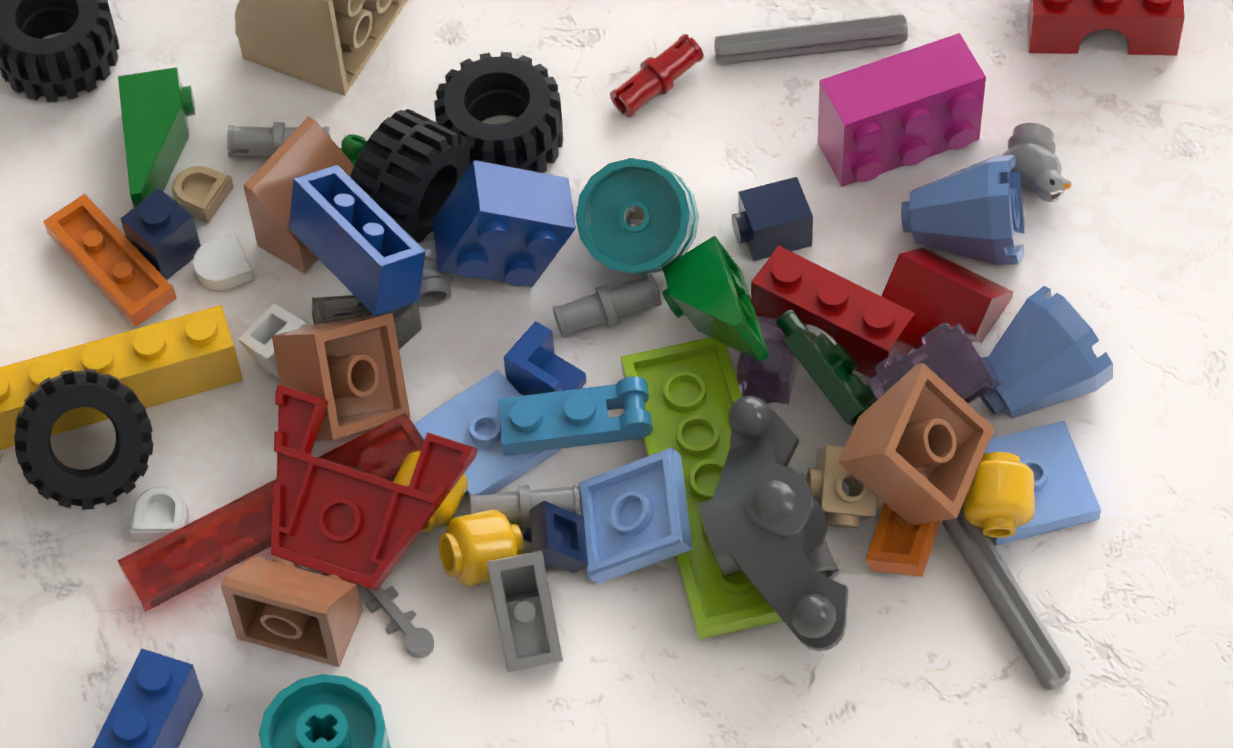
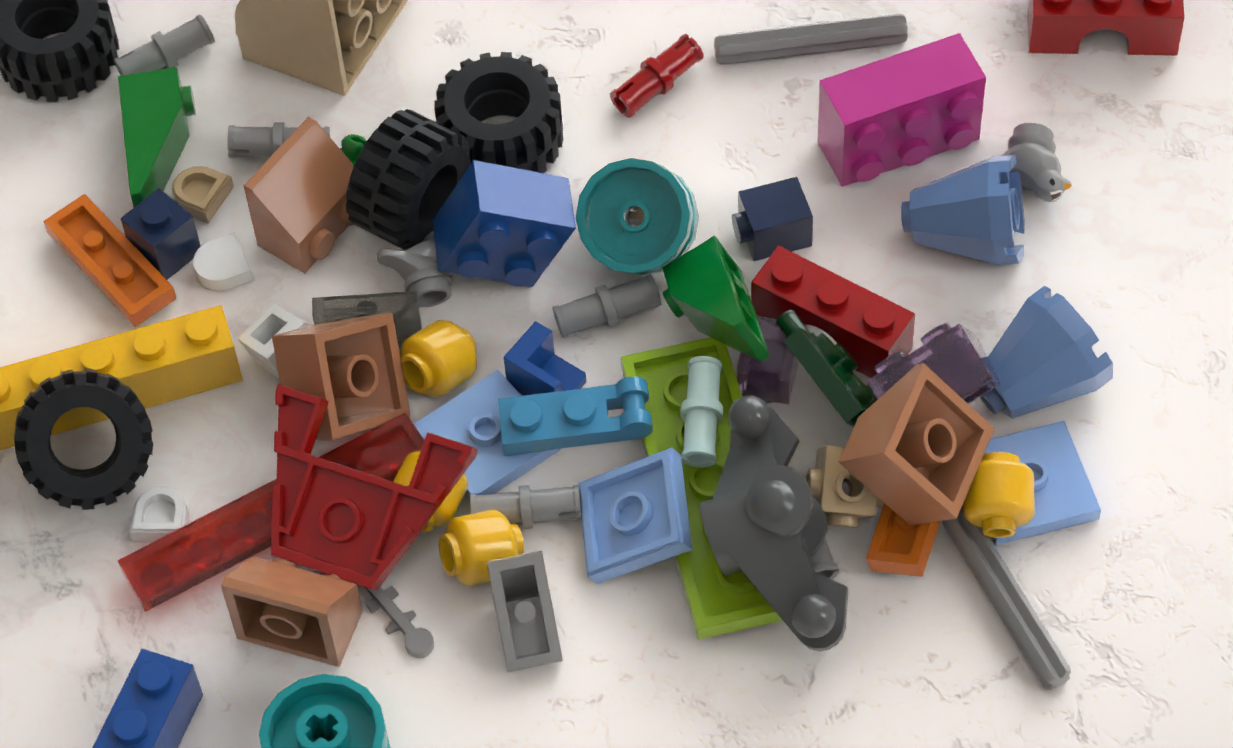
blue brick [289,165,426,316] -> none
dark blue tile [523,501,588,573] -> none
red slope [881,247,1013,372] -> none
none -> light grey pin [113,14,215,76]
none -> yellow head [400,320,477,398]
none -> light aqua pin [680,356,723,468]

